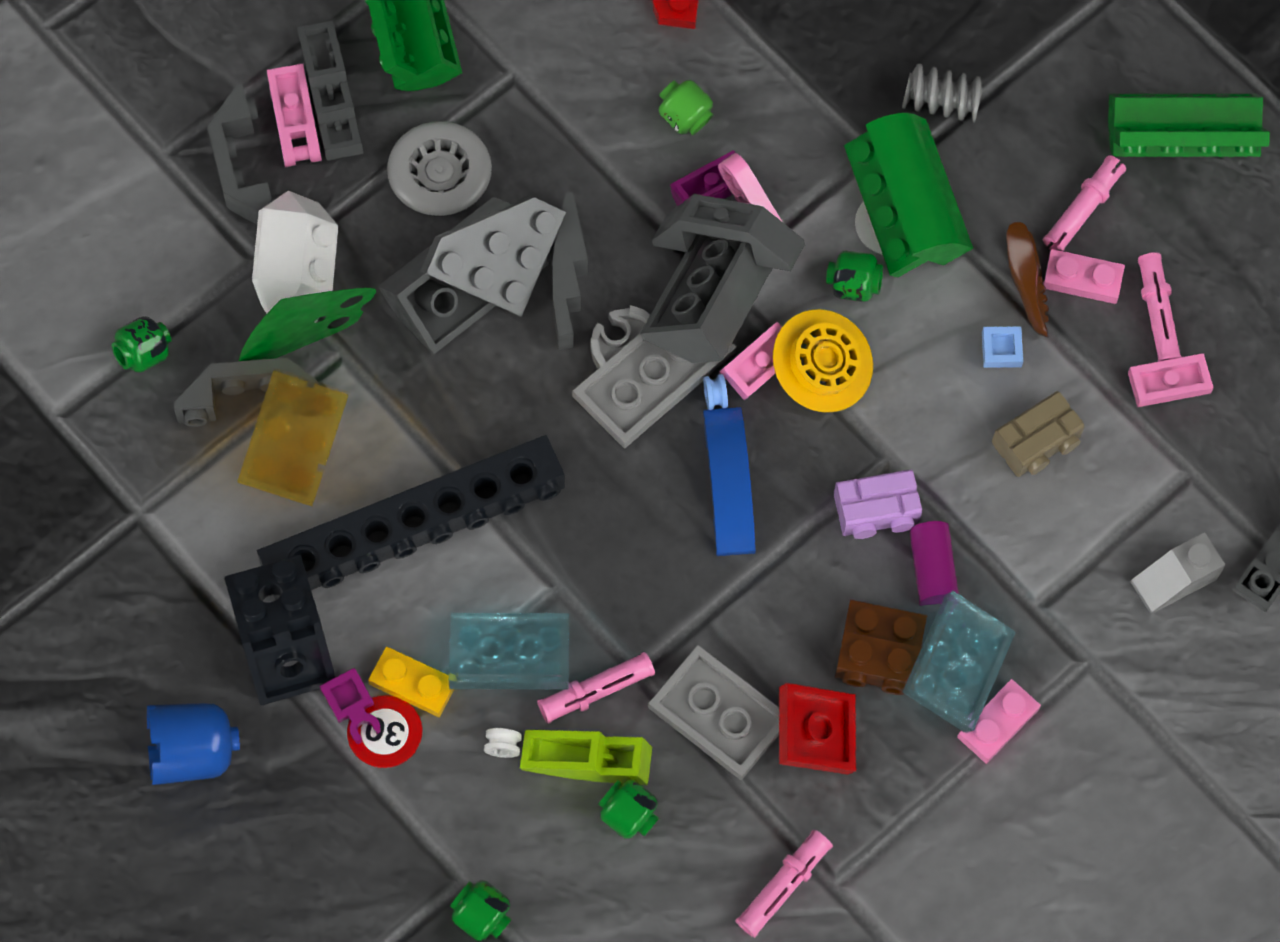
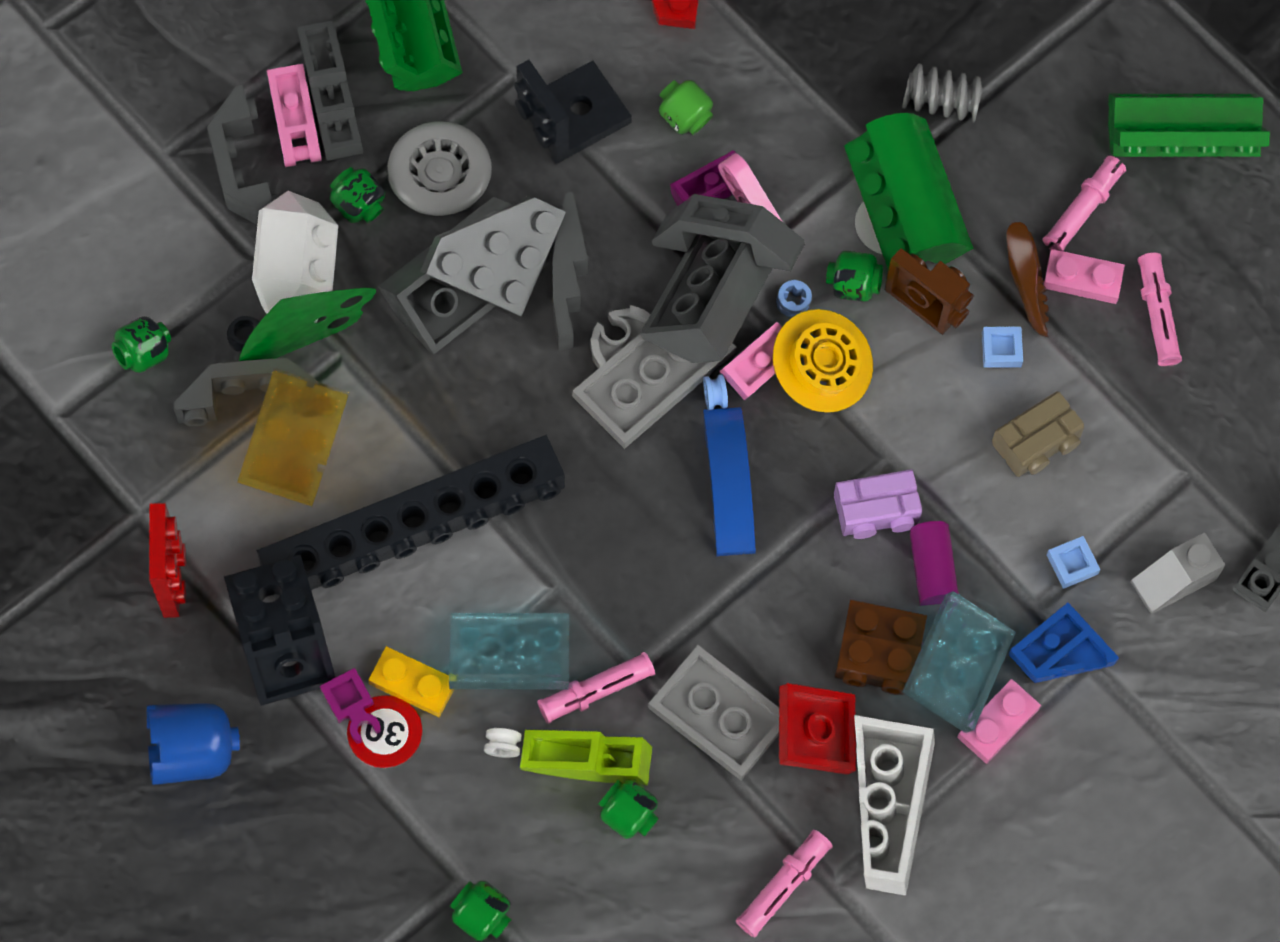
bright pink plate [1128,353,1214,407] -> none
none -> red plate [149,503,186,618]
none -> black plate [227,316,260,353]
none -> green head [330,167,385,224]
none -> black bracket [514,59,632,164]
none -> light blue bush [776,280,812,317]
none -> white wedge [854,715,935,896]
none -> reddish brown plate [884,248,974,335]
none -> blue wing [1008,602,1119,683]
none -> light blue plate [1047,536,1101,589]

